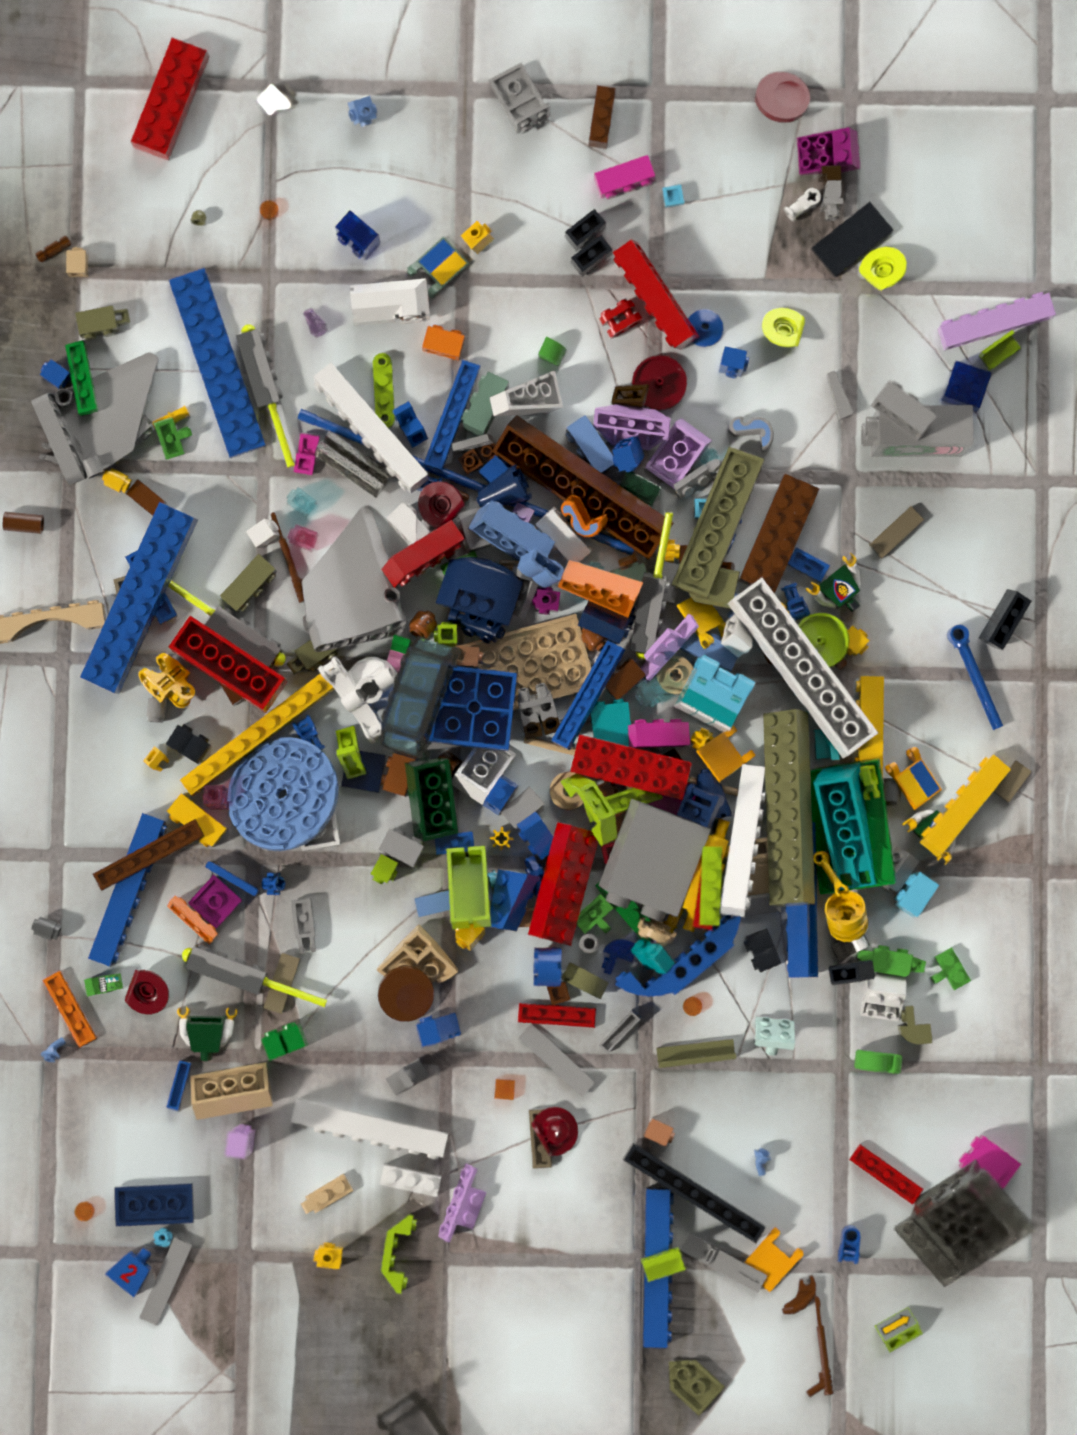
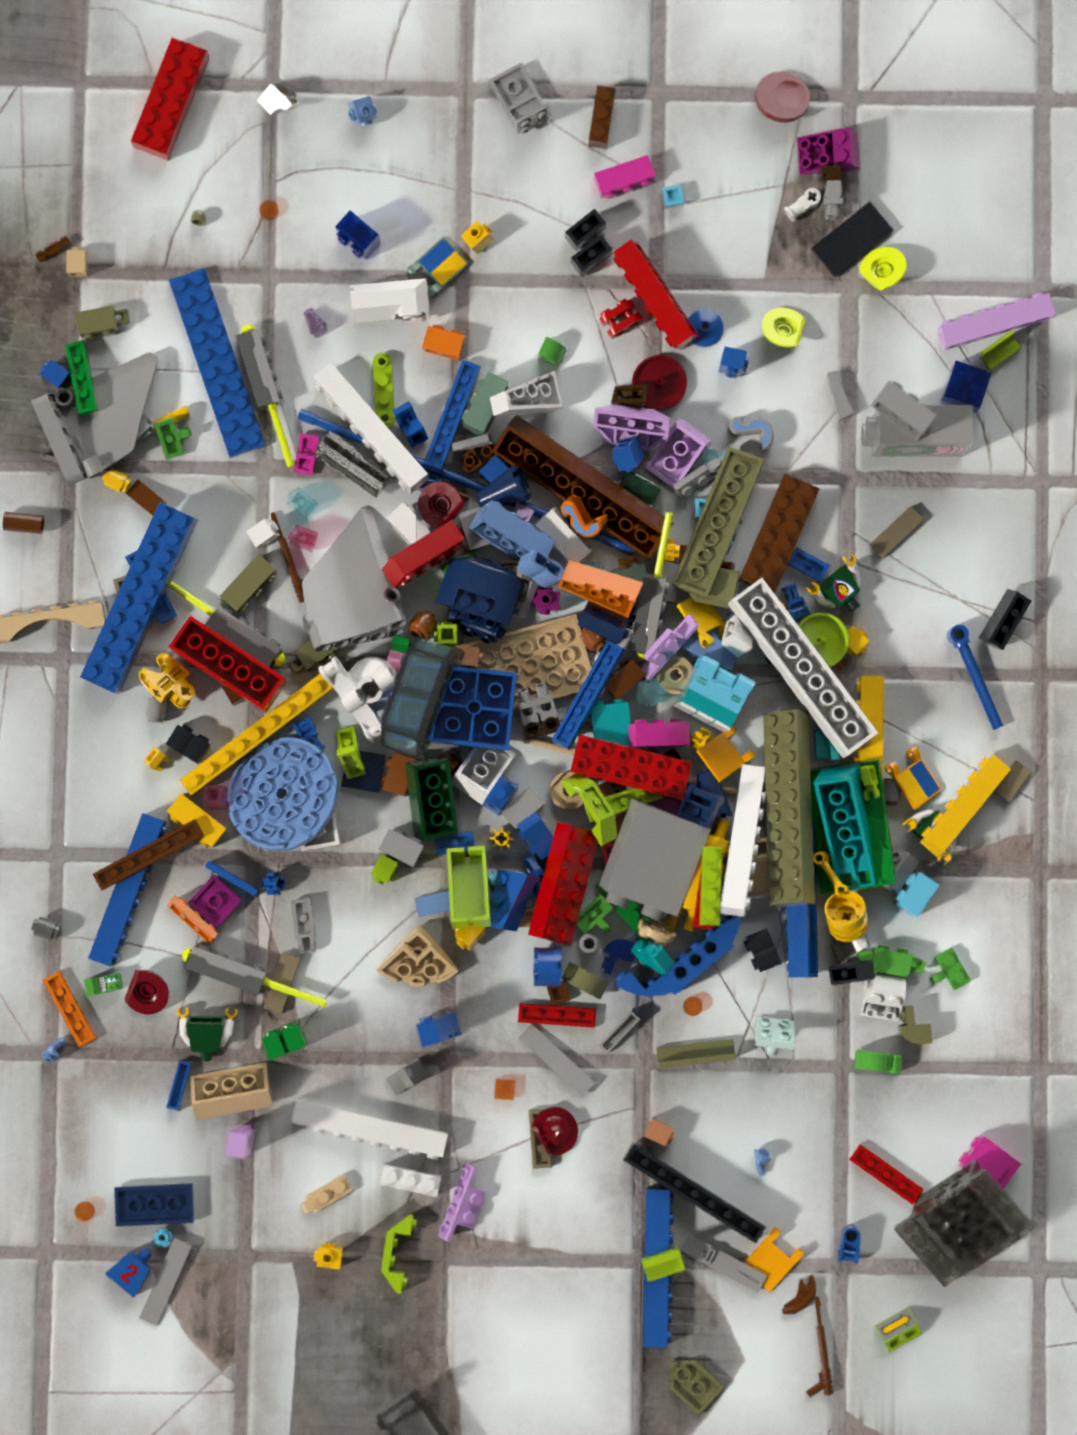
reddish brown piece [378,966,434,1022] -> none
medium blue brick [565,415,615,474] -> none

